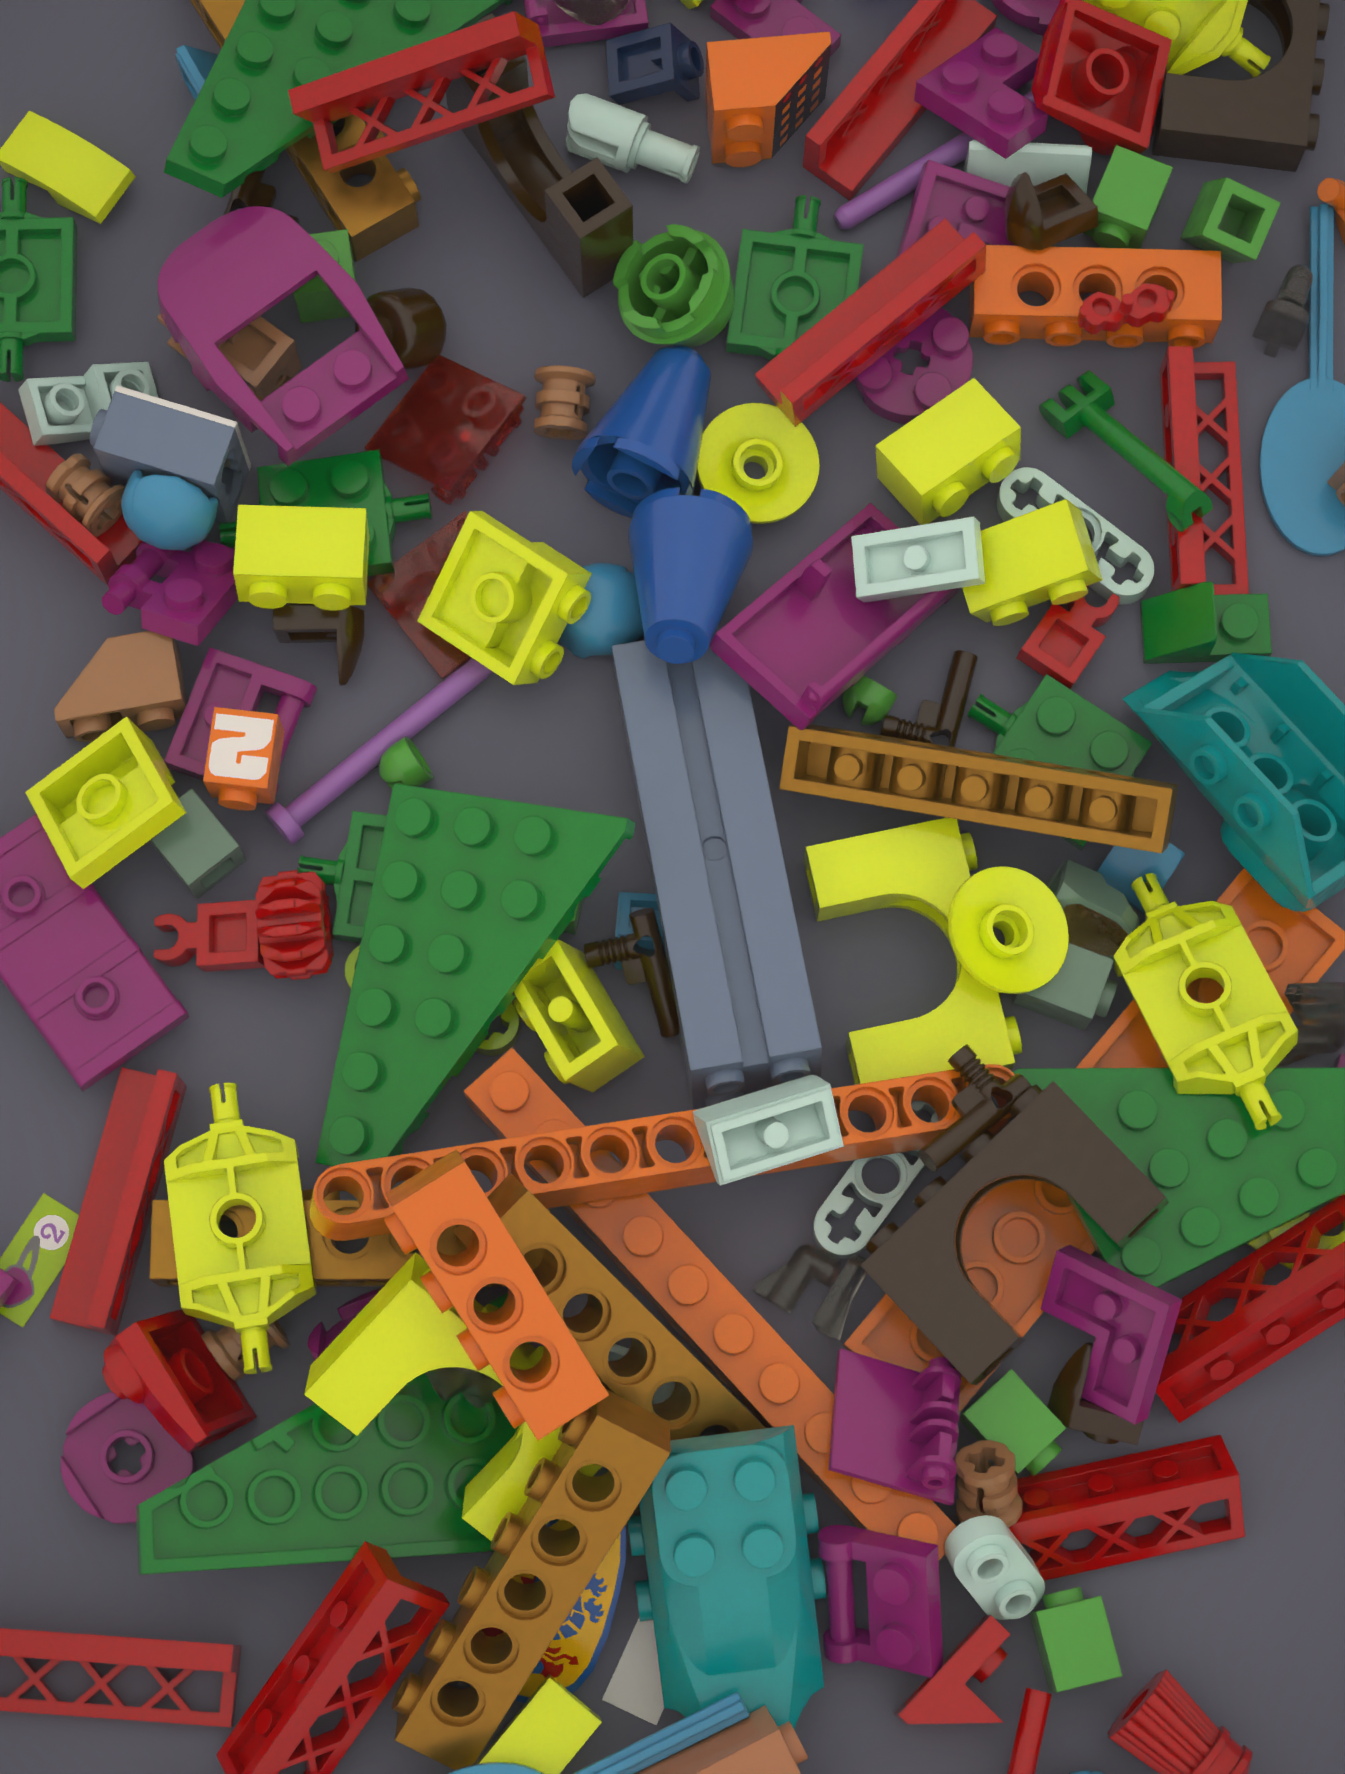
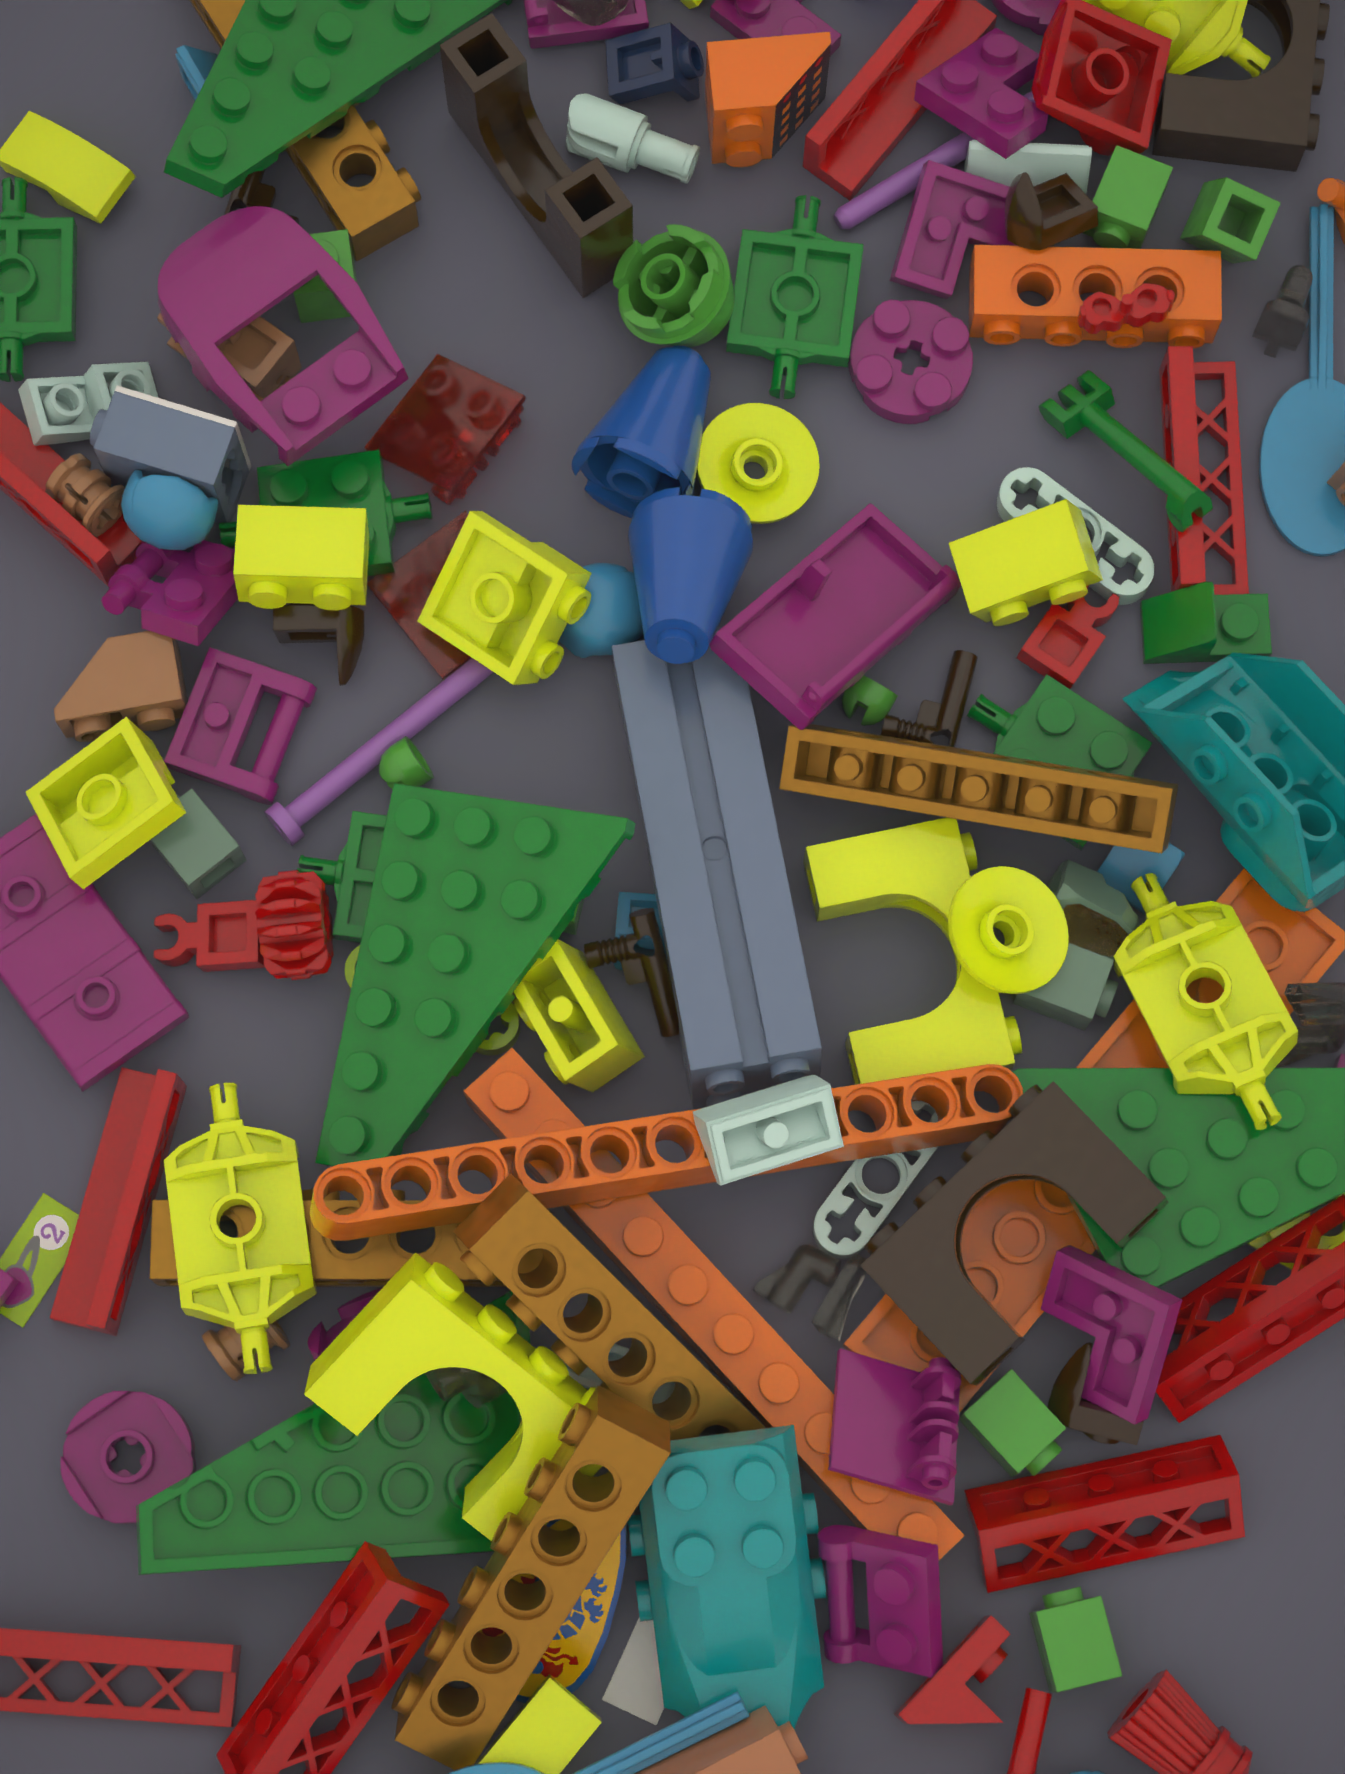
red slope [102,1309,257,1453] -> none
brick [203,707,285,811] -> none
red fence [288,11,555,173] -> none
dark brown head [355,287,447,370] -> none
orange brick [383,1149,609,1440] -> none
medium nougat bush [534,365,596,440] -> none
red fence [755,218,986,427] -> none
light aqua plate [851,516,985,603] -> none
neon yellow brick [875,378,1021,525] -> none
dark brown hose [918,1044,1032,1172] -> none
light aqua plate [944,1515,1045,1620] -> none
medium nougat bush [955,1440,1023,1528] -> none

